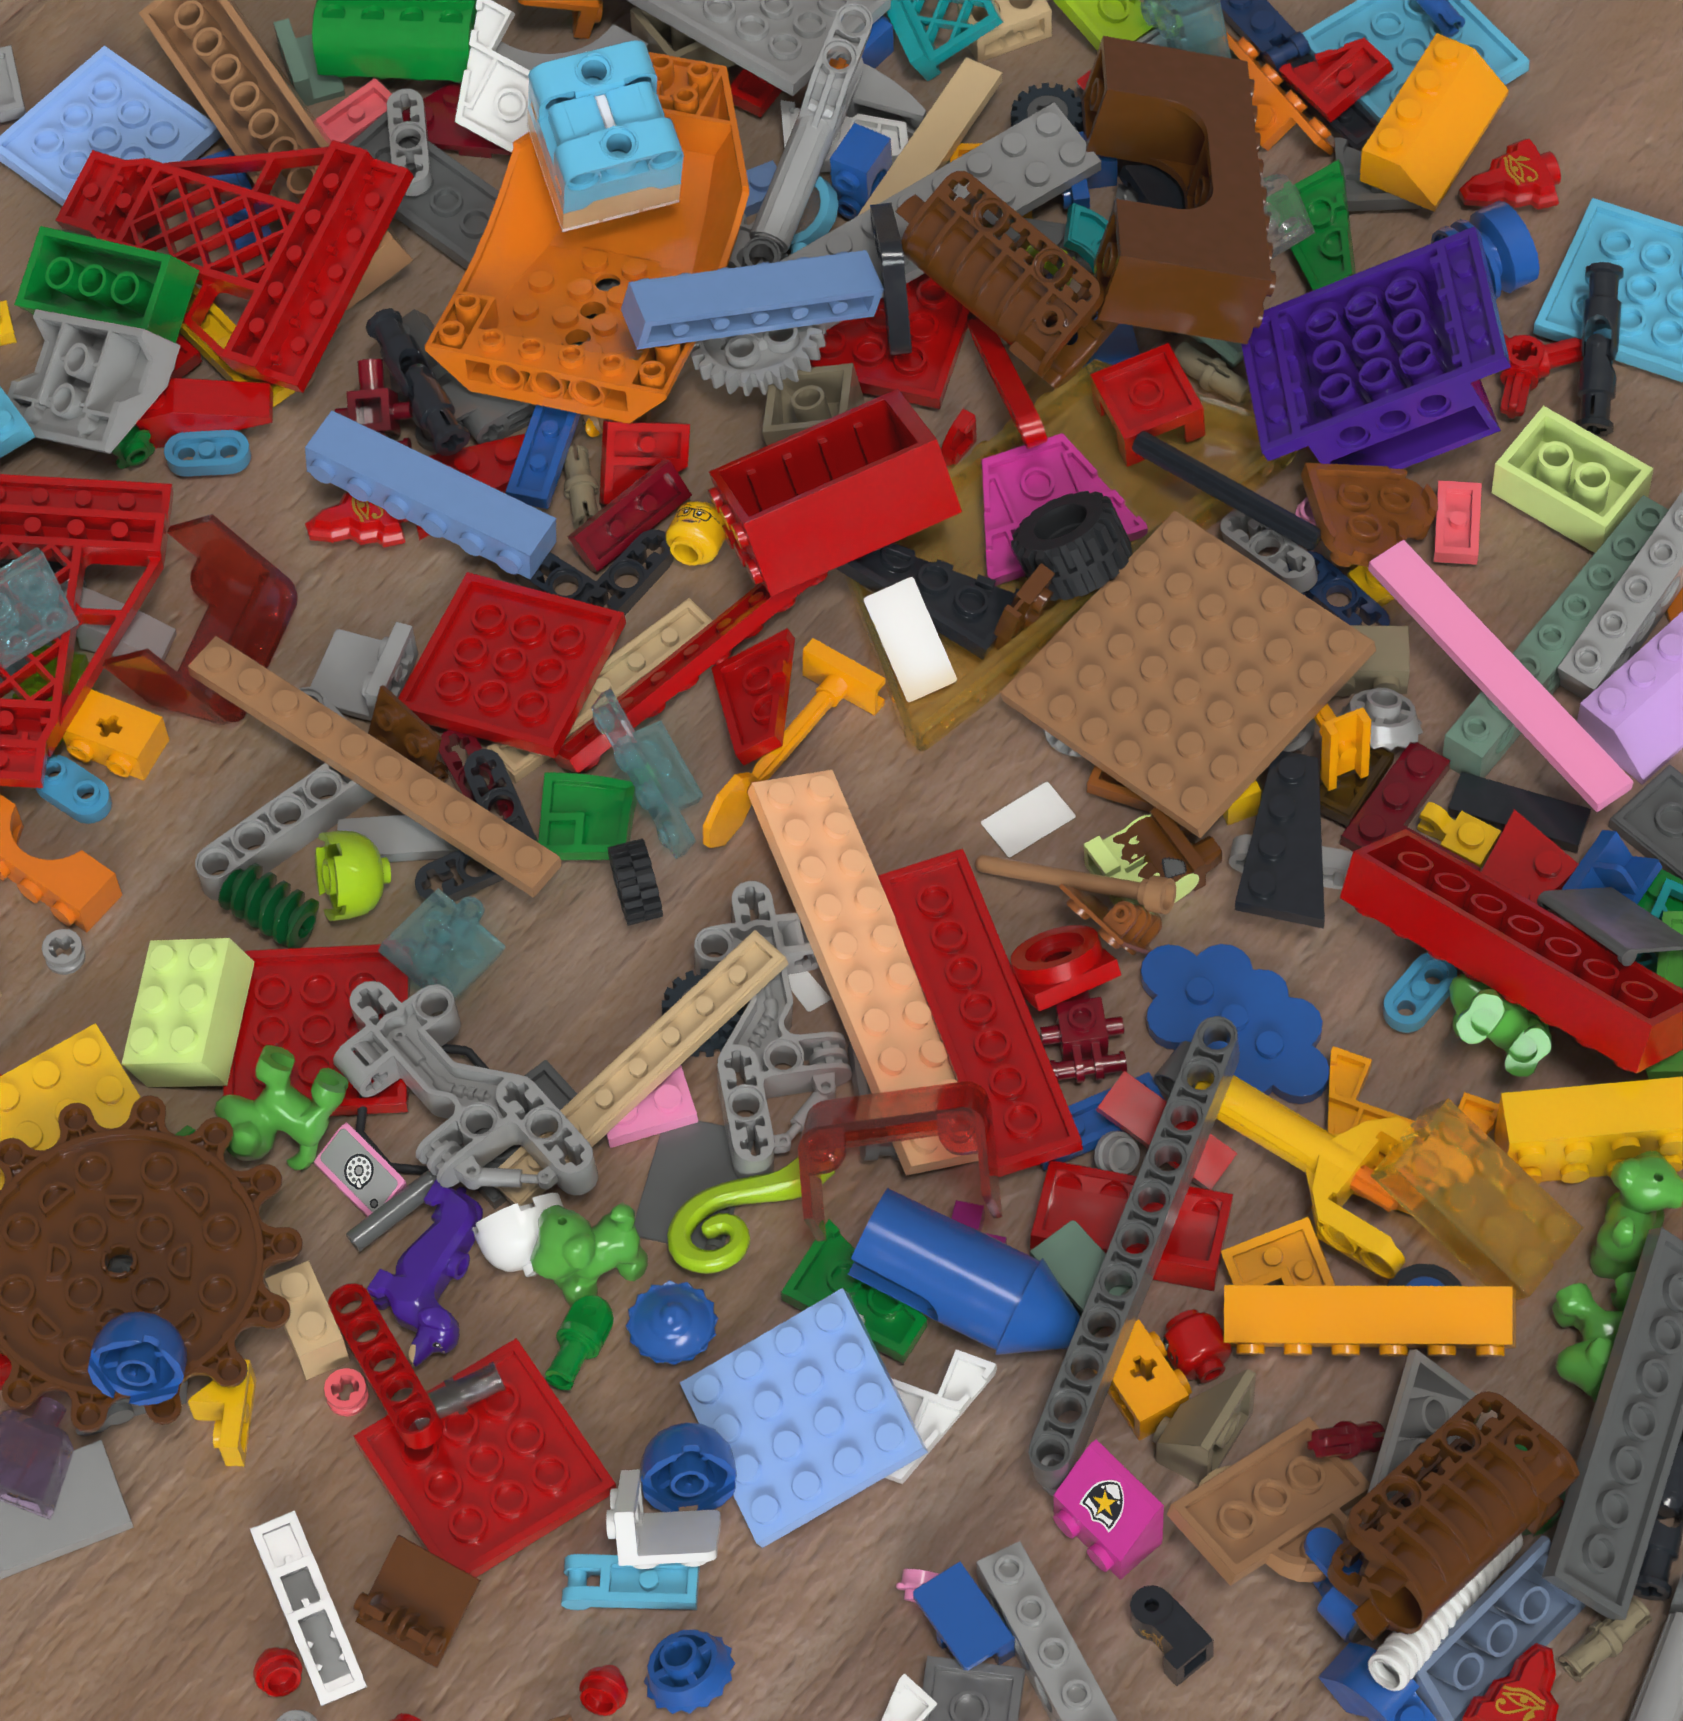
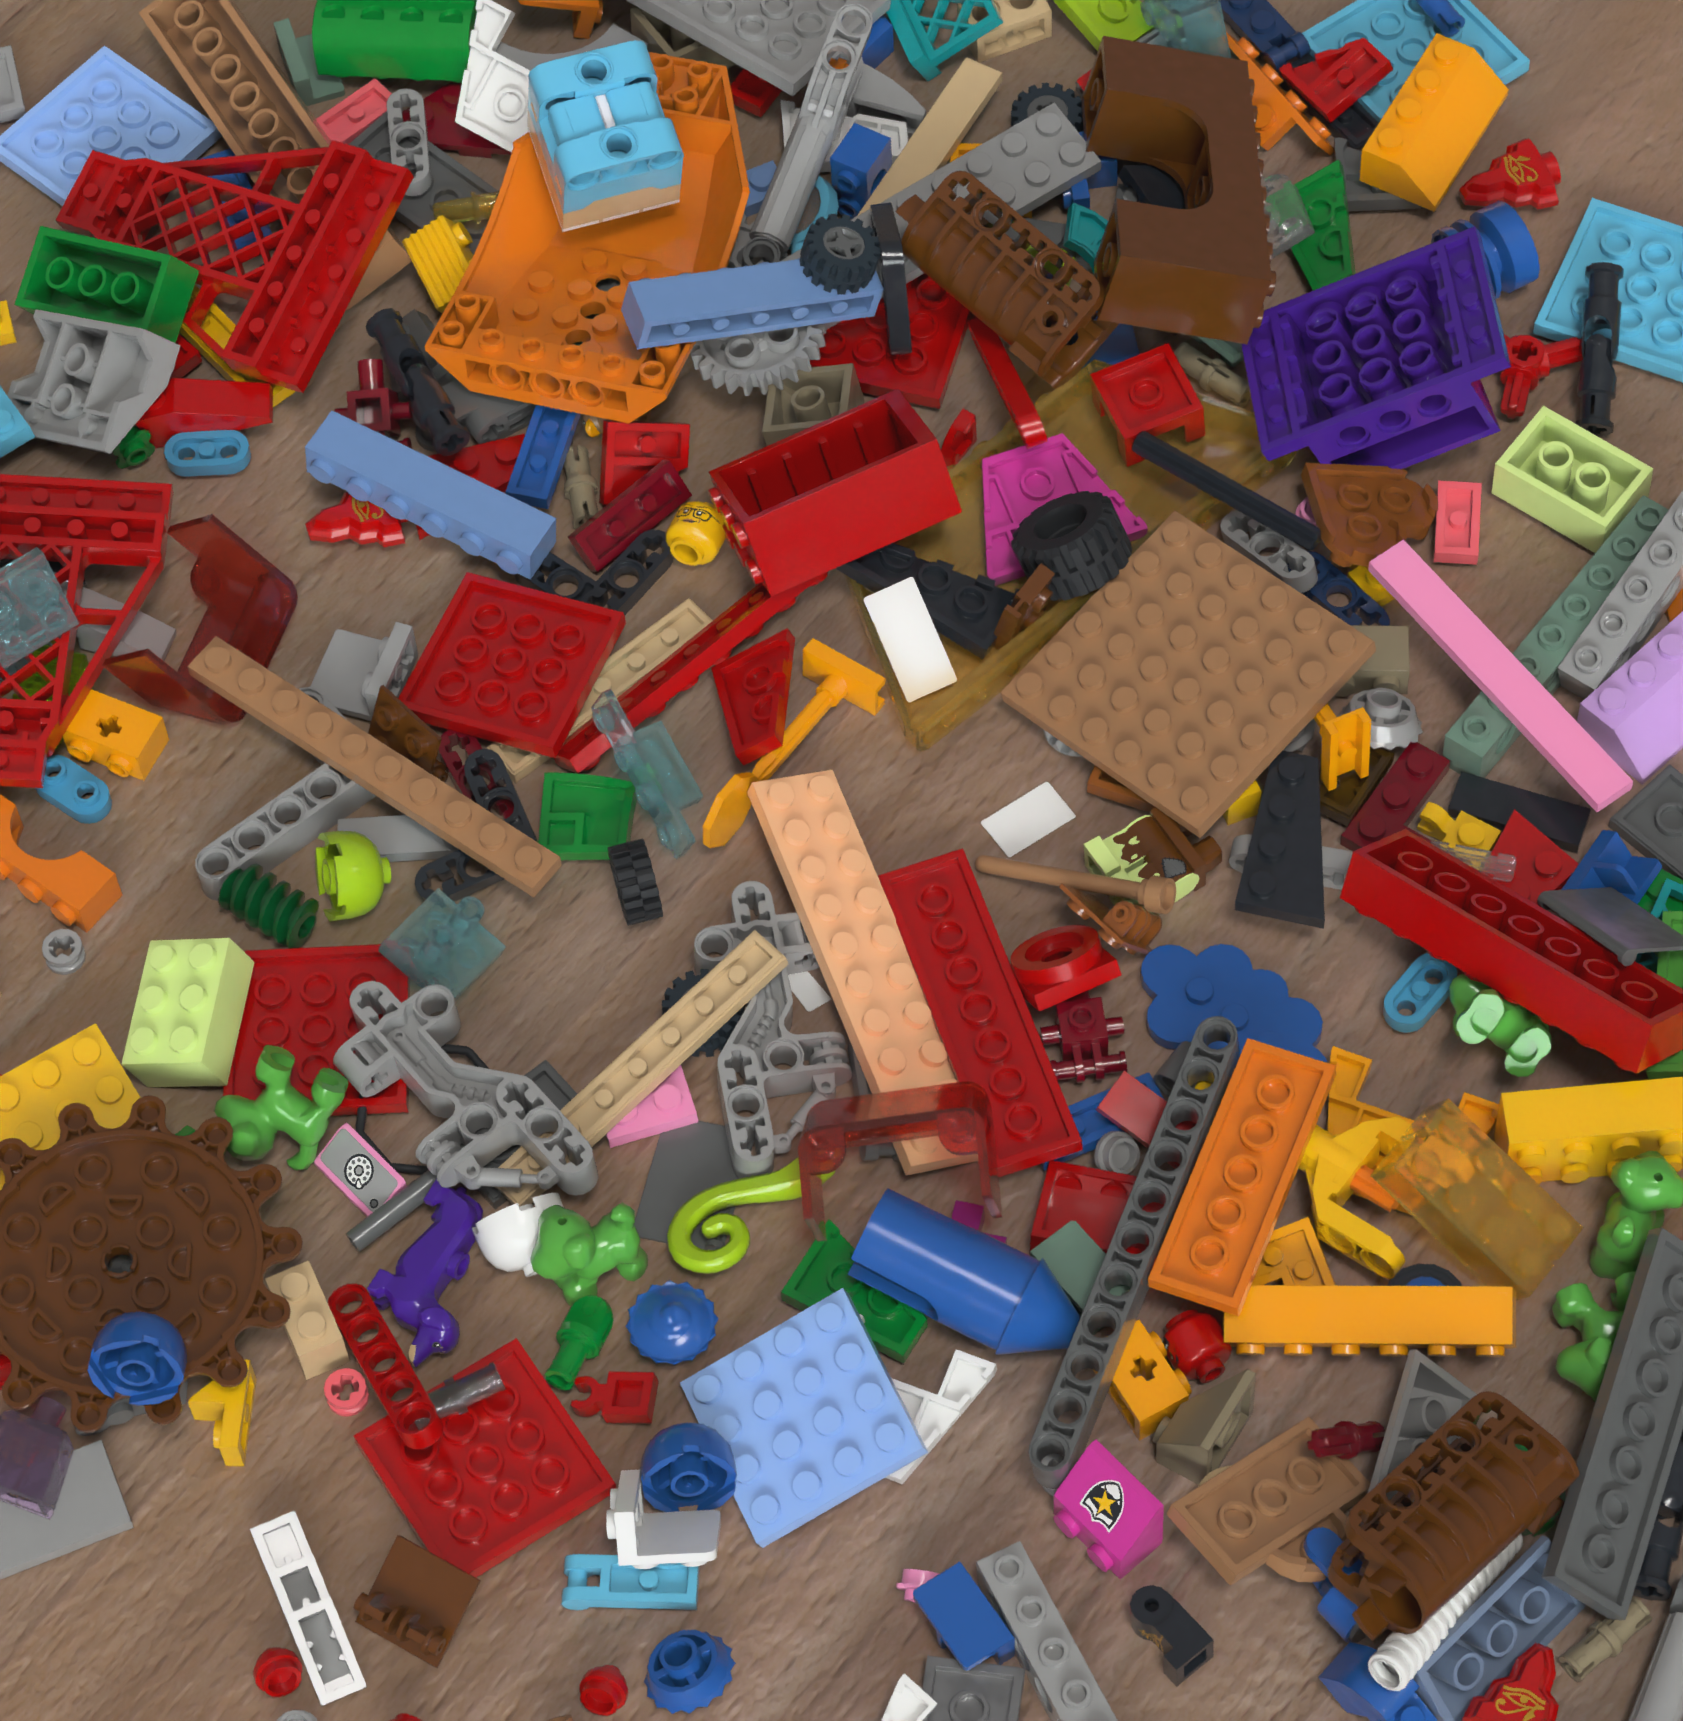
none -> yellow brick [402,215,473,314]
none -> clear yellow axle [432,191,499,225]
none -> red plate [571,1371,659,1424]
none -> black wheel [799,214,881,295]
none -> orange plate [1148,1038,1336,1316]
none -> clear axle [1430,840,1517,882]

